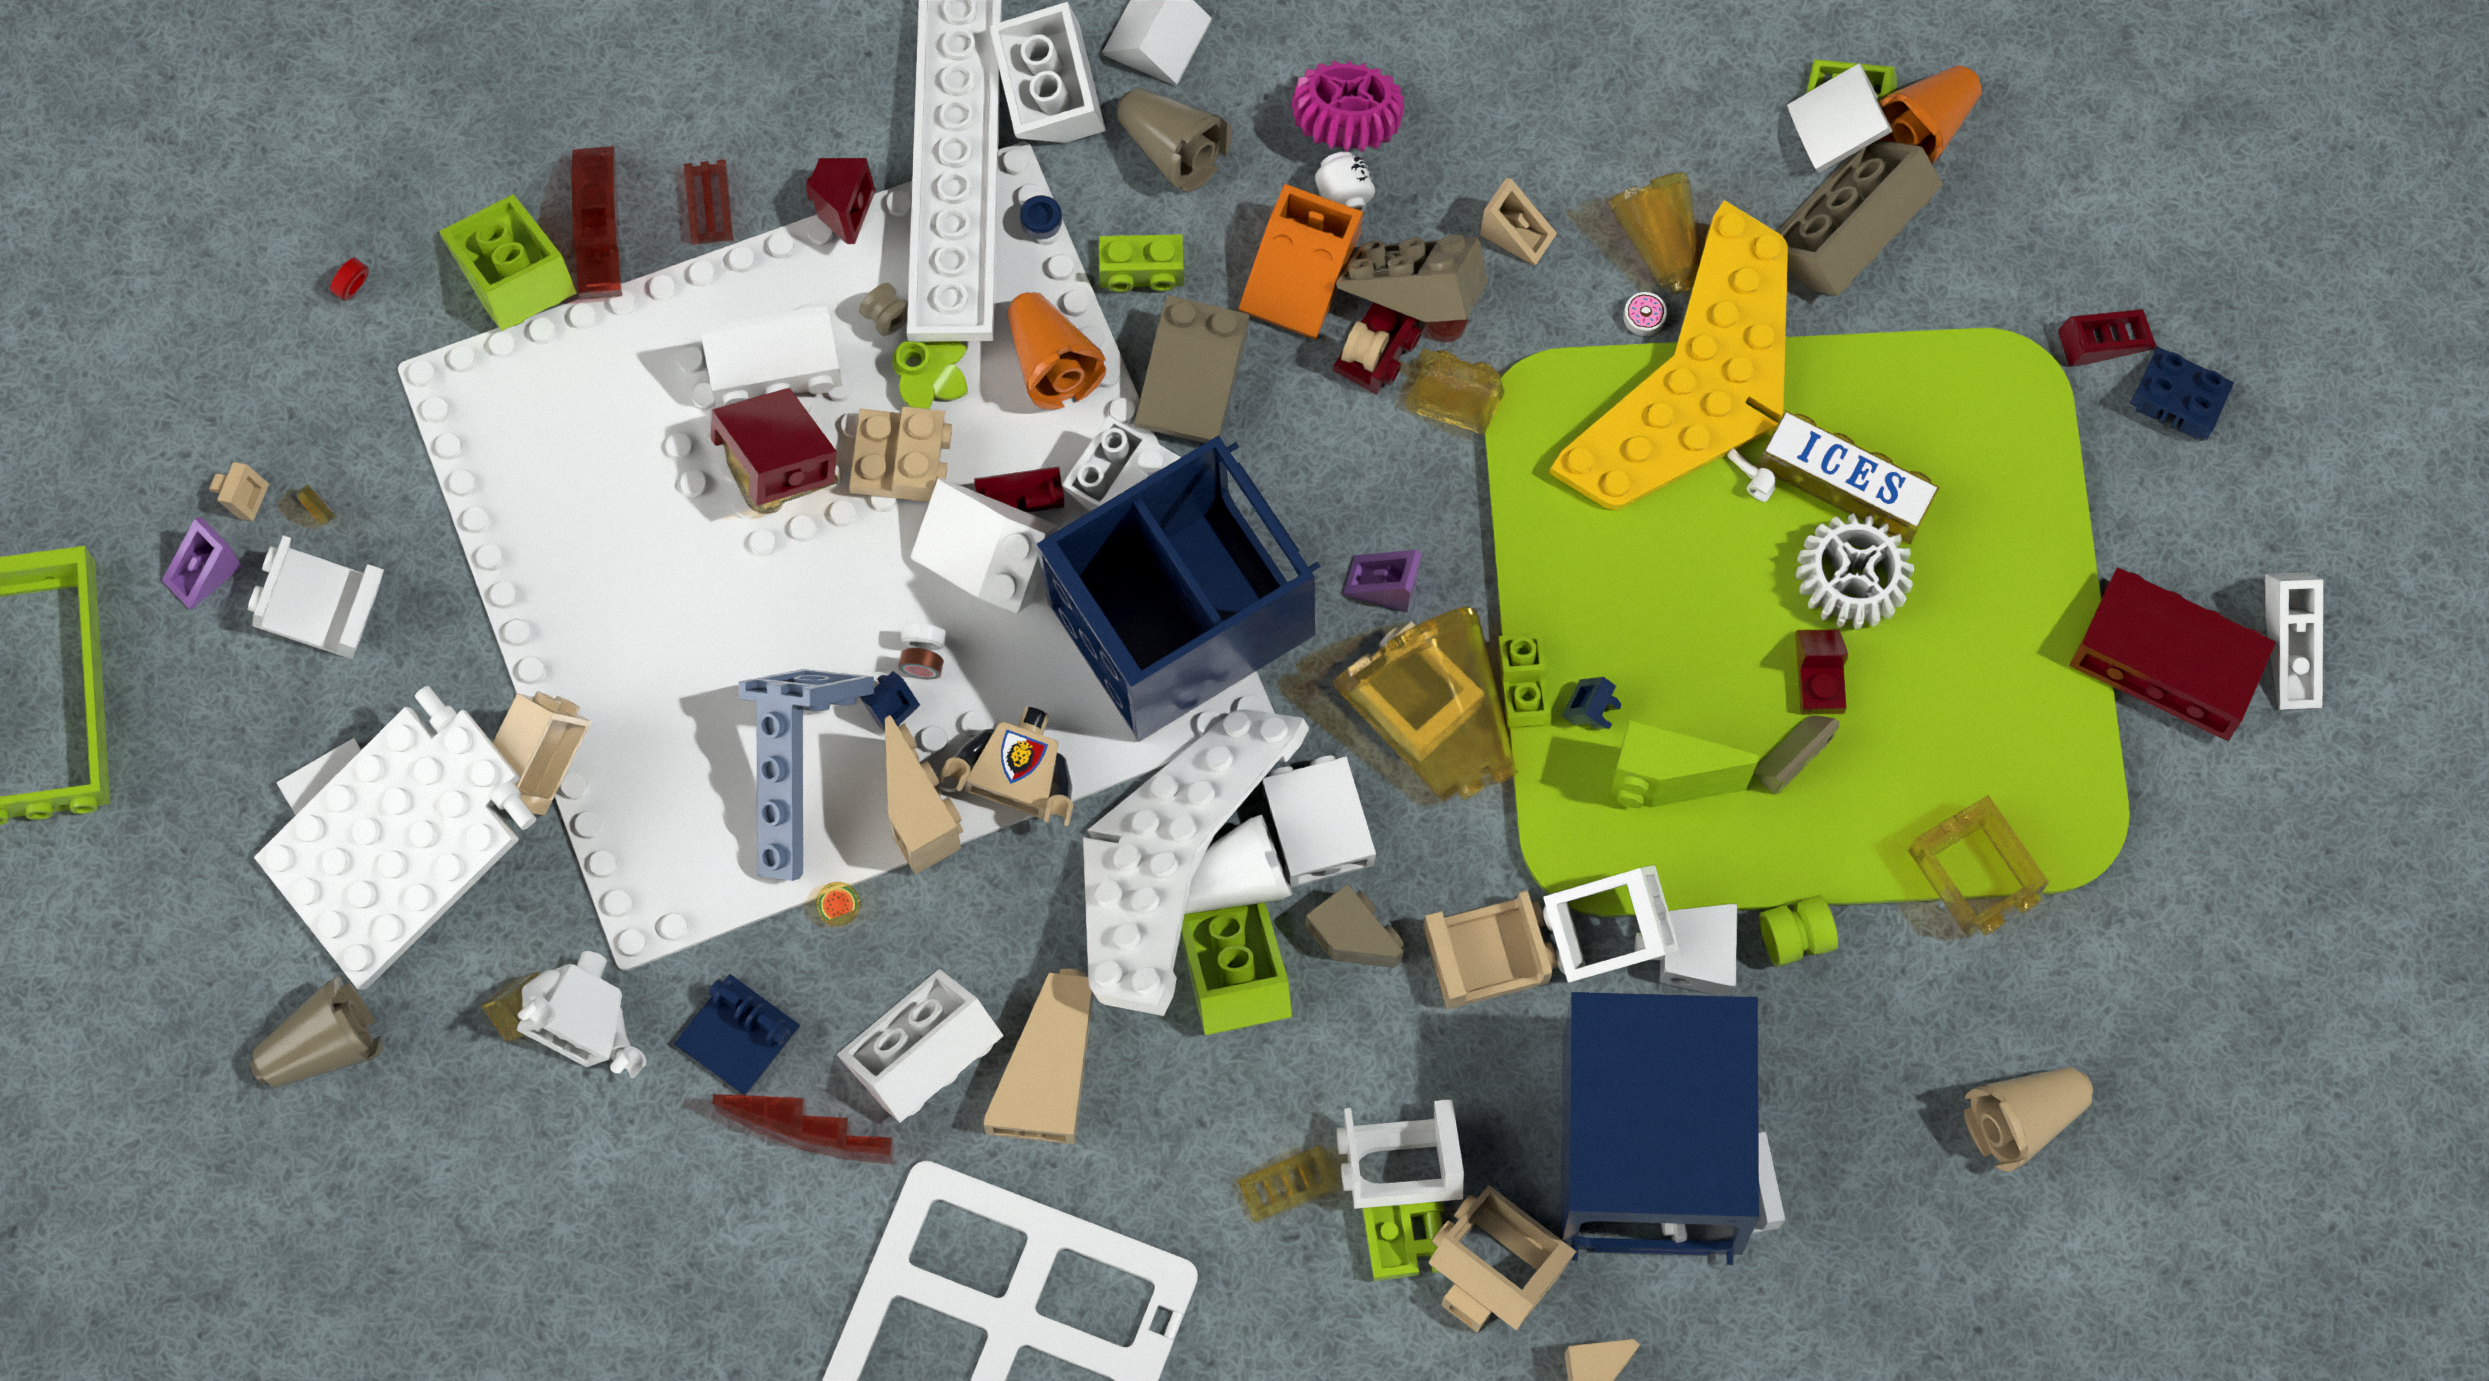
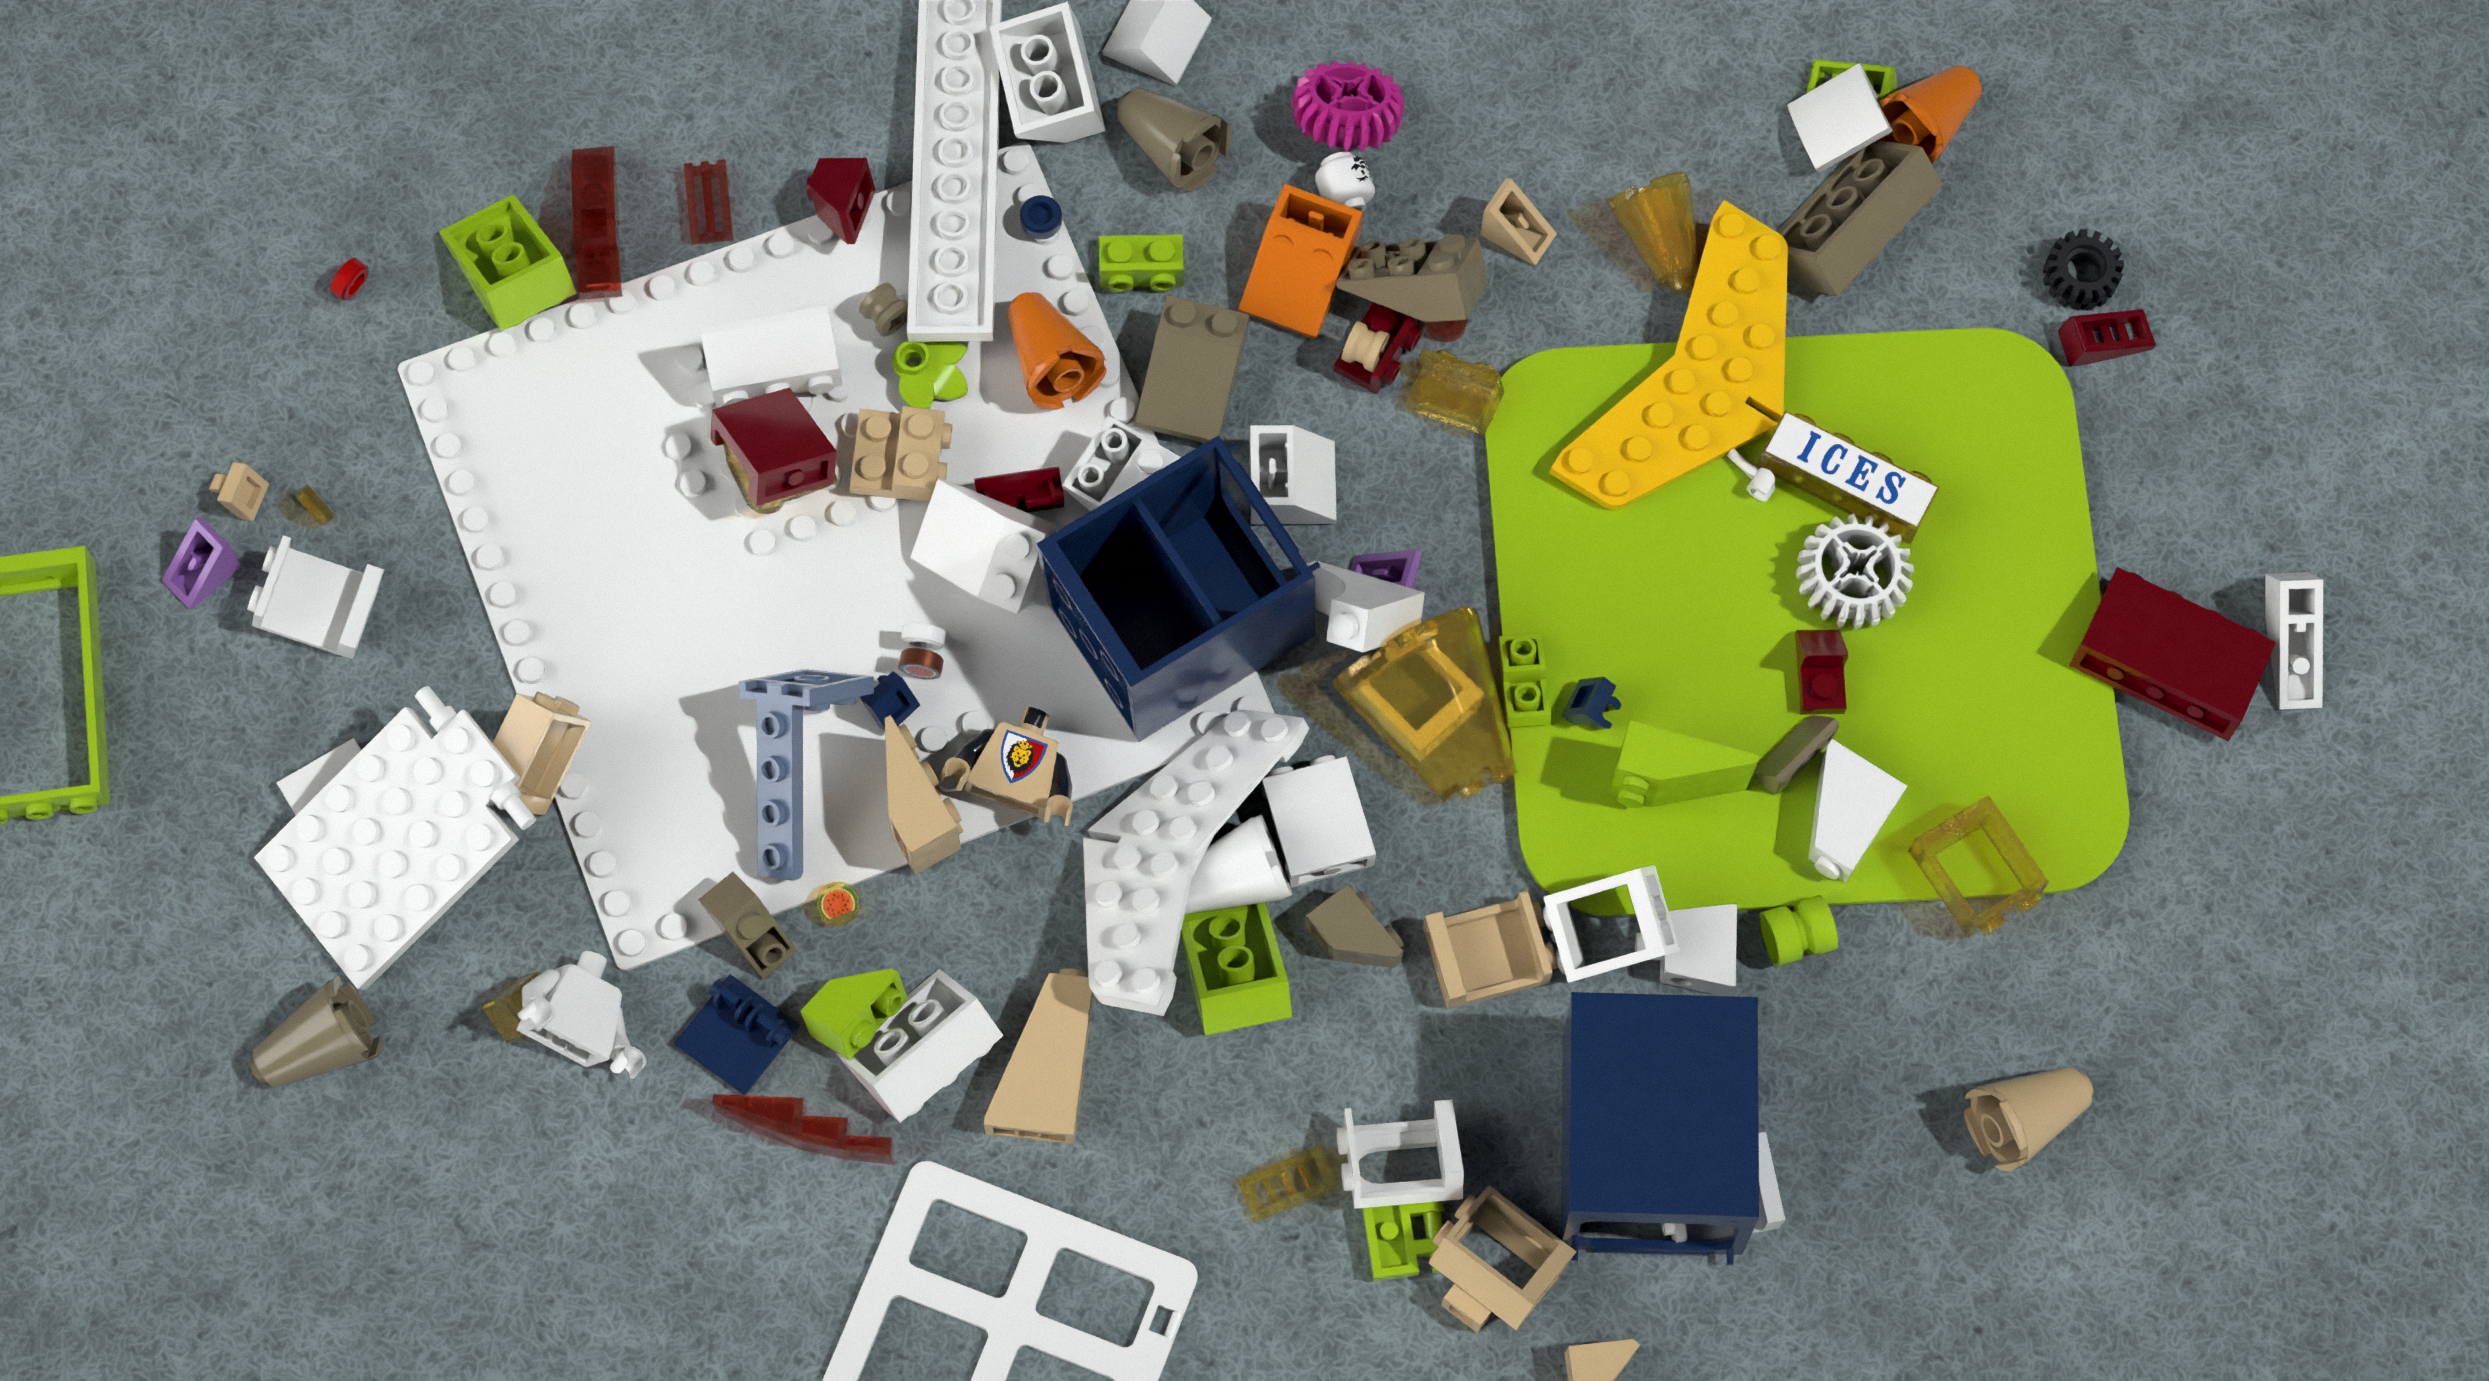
tile [1623,292,1667,336] -> none
dark blue hinge [2129,346,2234,440] -> none
none -> dark tan slope [698,872,797,979]
none -> lime slope [800,968,908,1060]
none -> white slope [1249,425,1336,524]
none -> white arch [1306,561,1425,652]
none -> white slope [1808,739,1907,883]
none -> black tyre [2043,229,2124,311]

